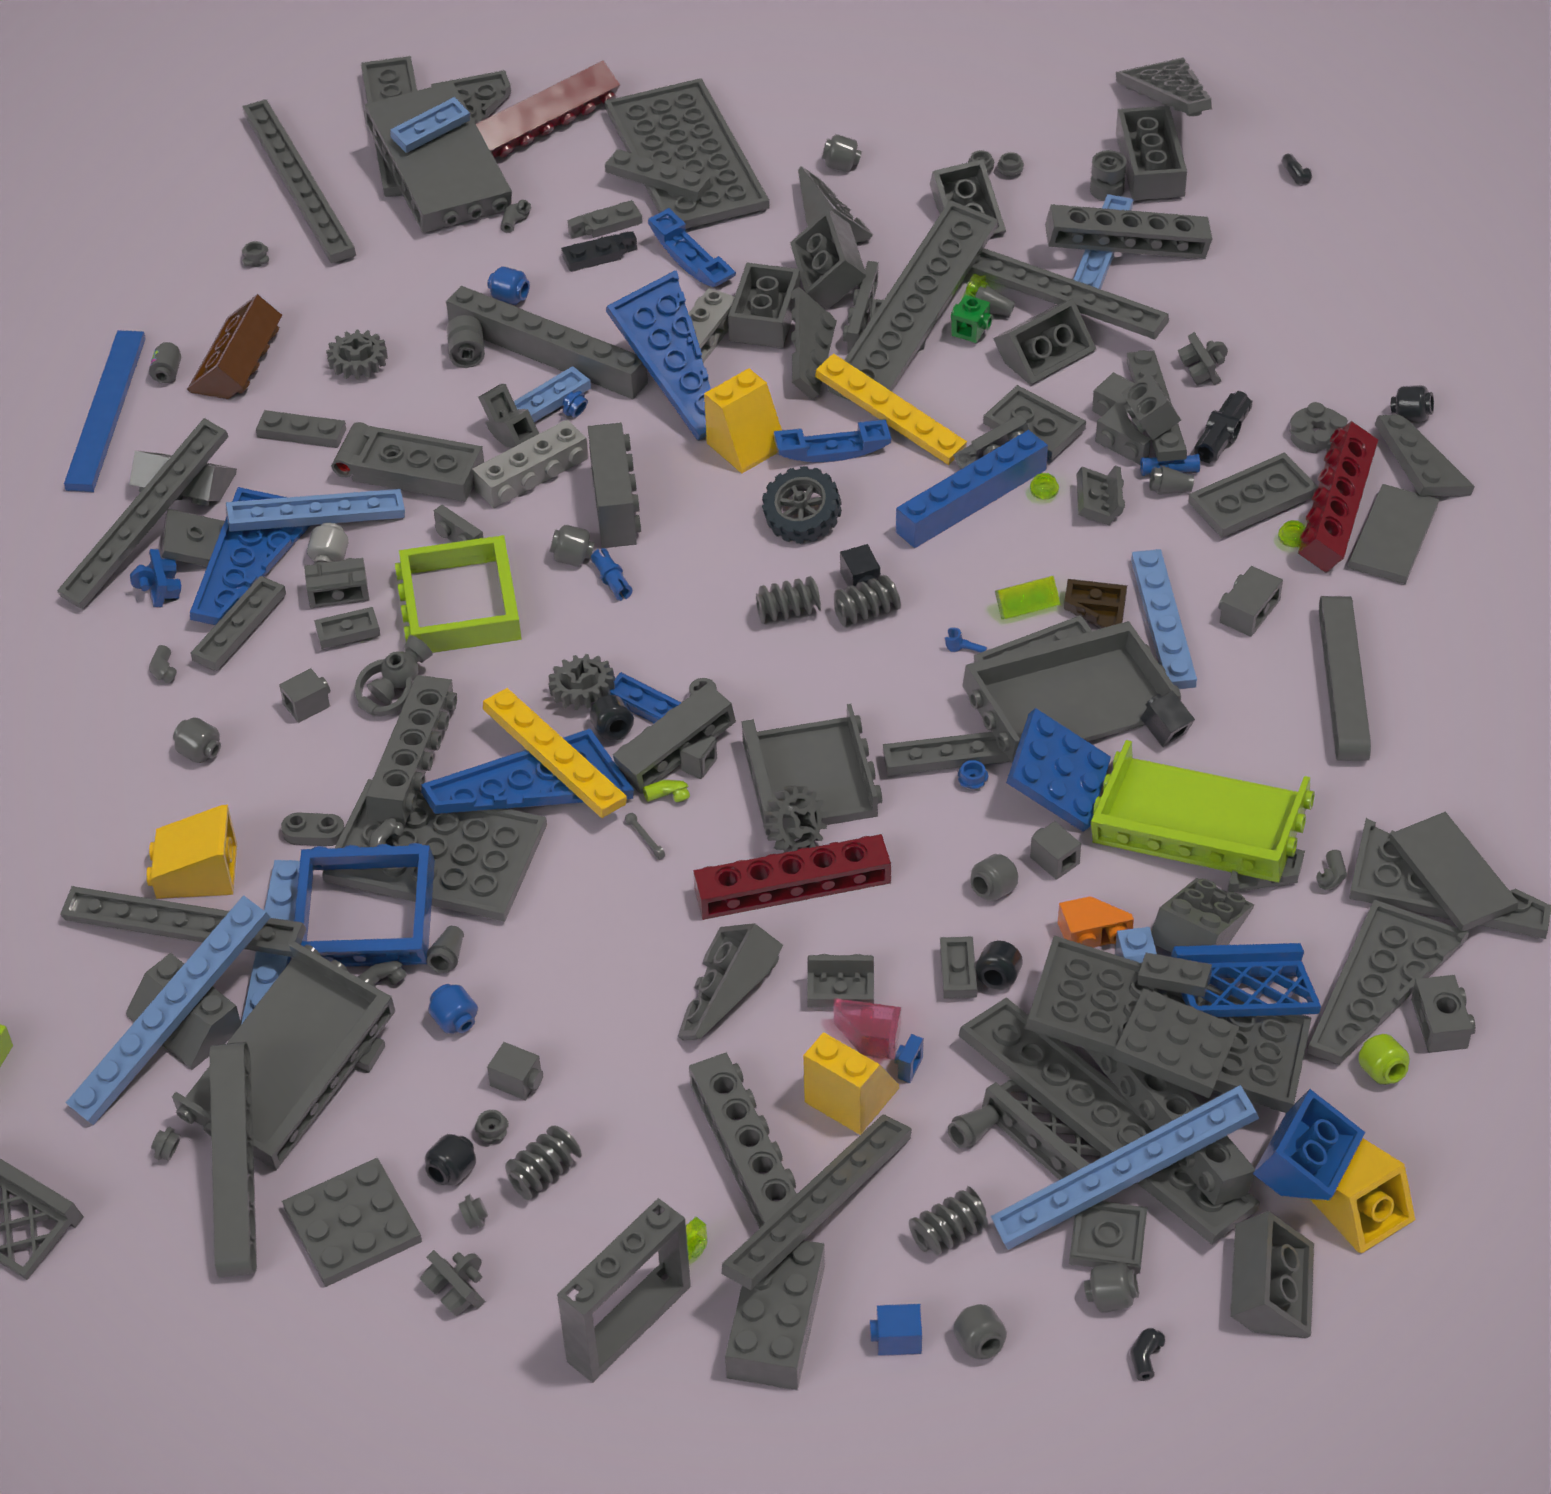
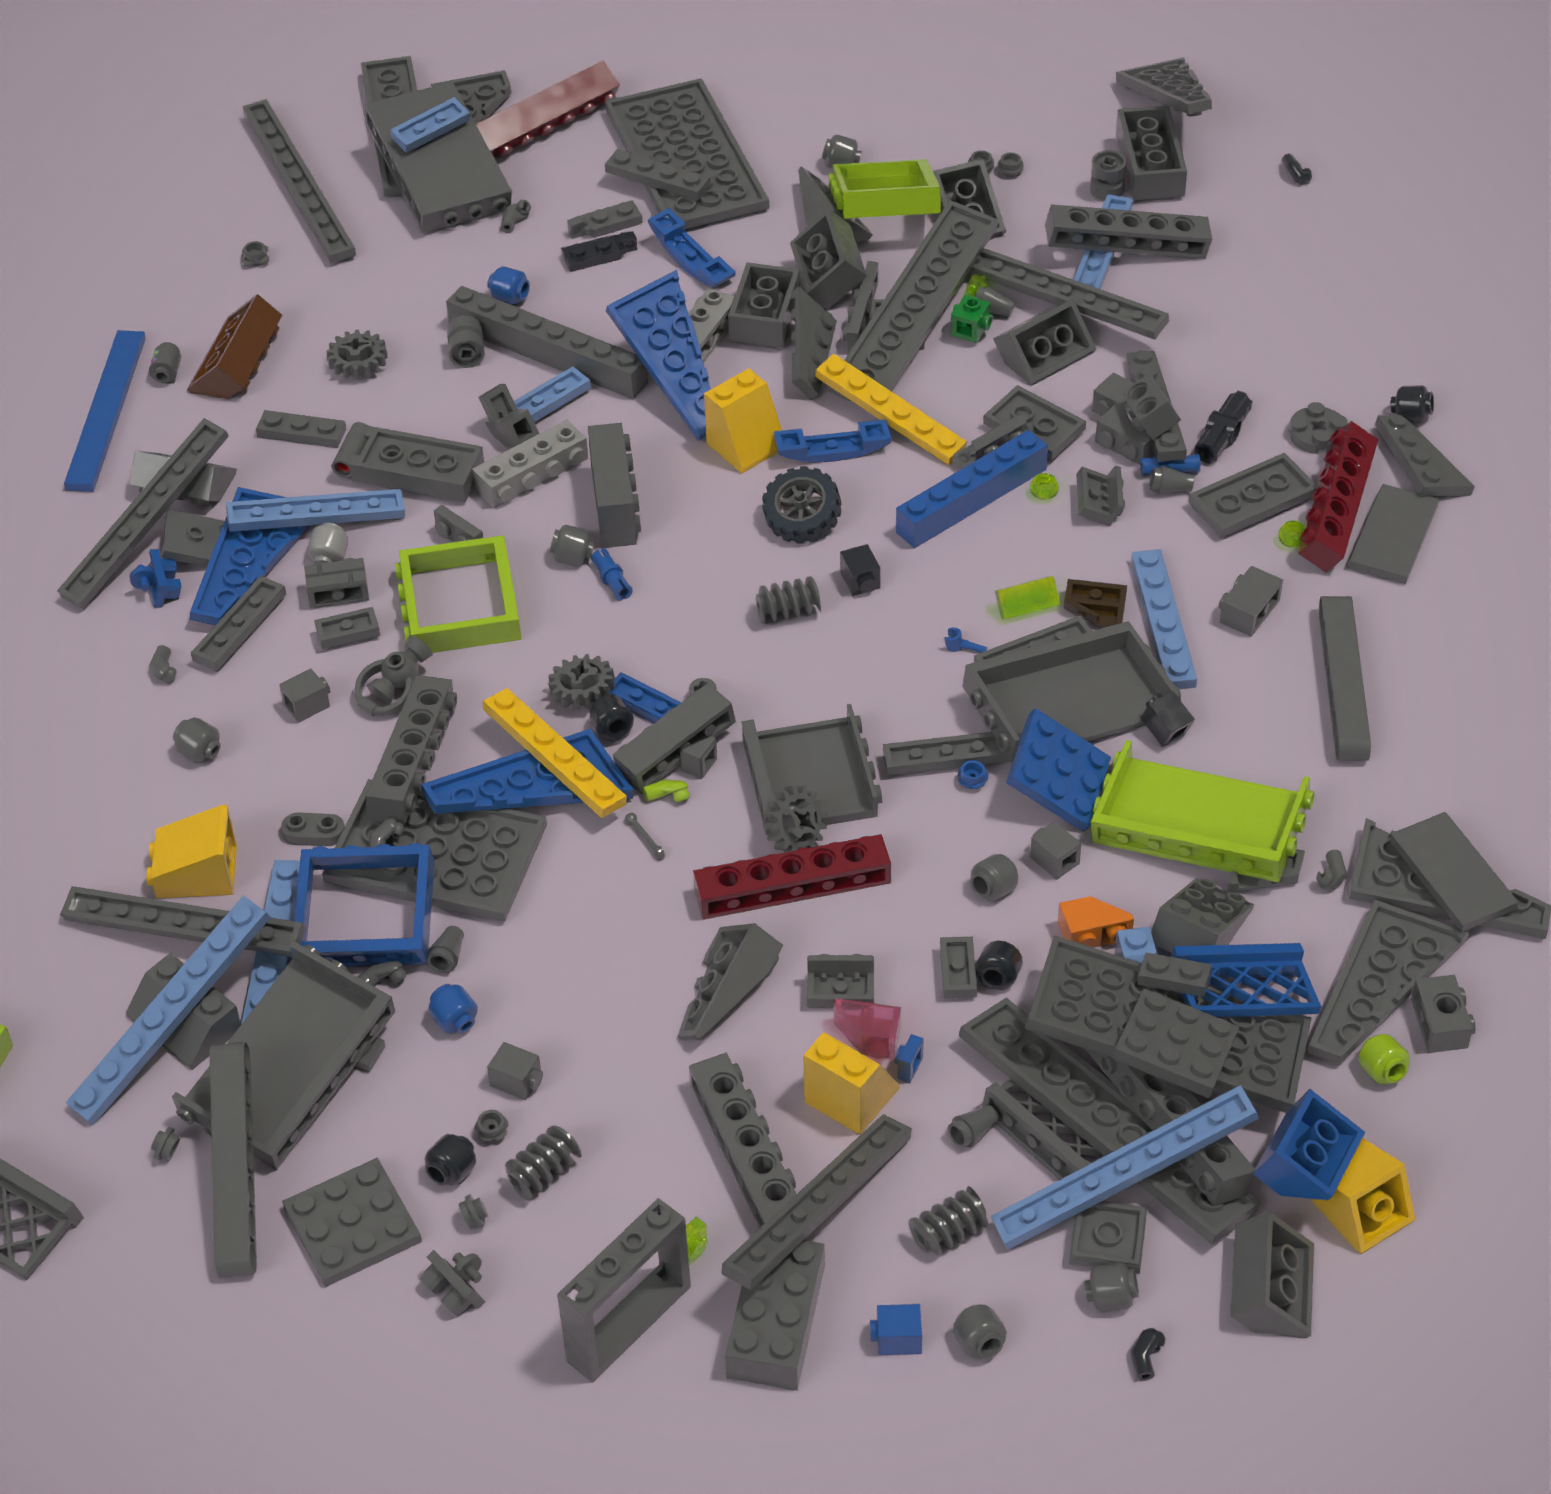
blue plate [562,391,588,418] -> none
dark grey piece [833,575,901,627] -> none
dark grey hips [1177,332,1228,385] -> none
none -> lime window [828,159,941,219]

